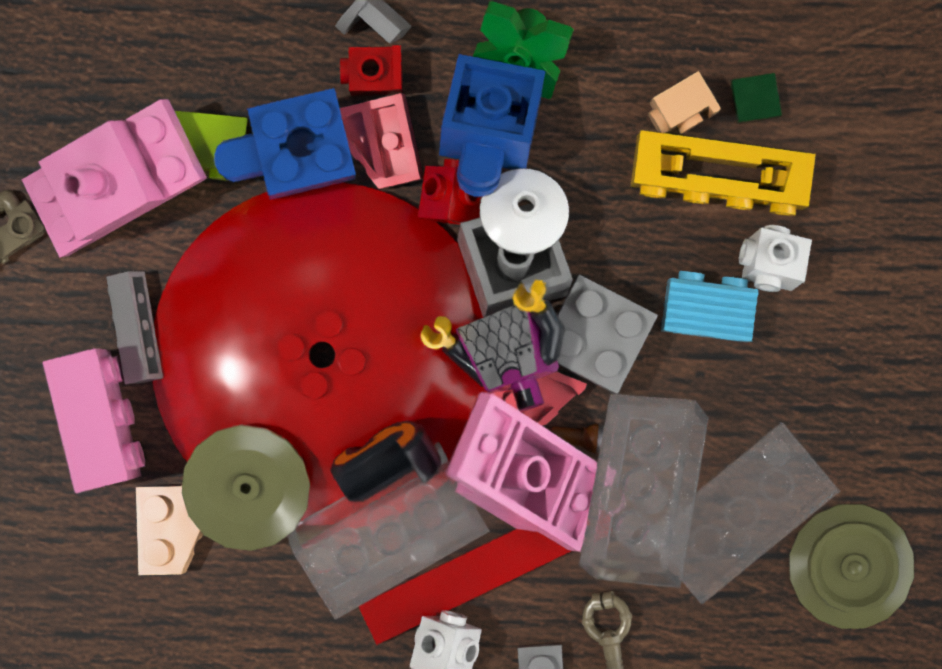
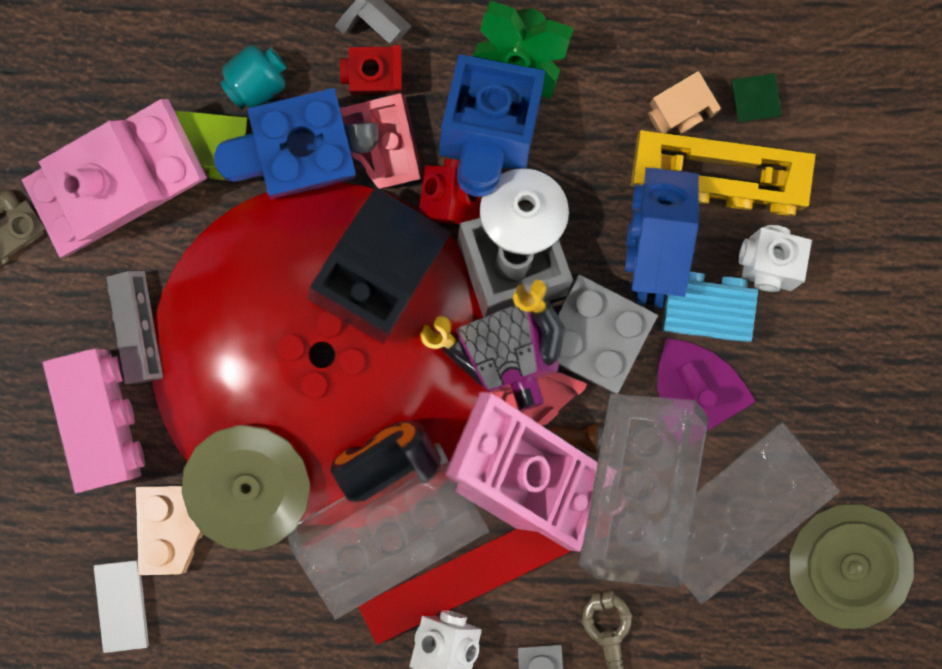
none -> white tile [94,560,149,653]
none -> teal head [220,45,287,109]
none -> black slope [307,187,451,345]
none -> dark grey hinge [344,122,379,154]
none -> blue brick [625,167,699,308]
none -> magenta shield [657,338,756,447]

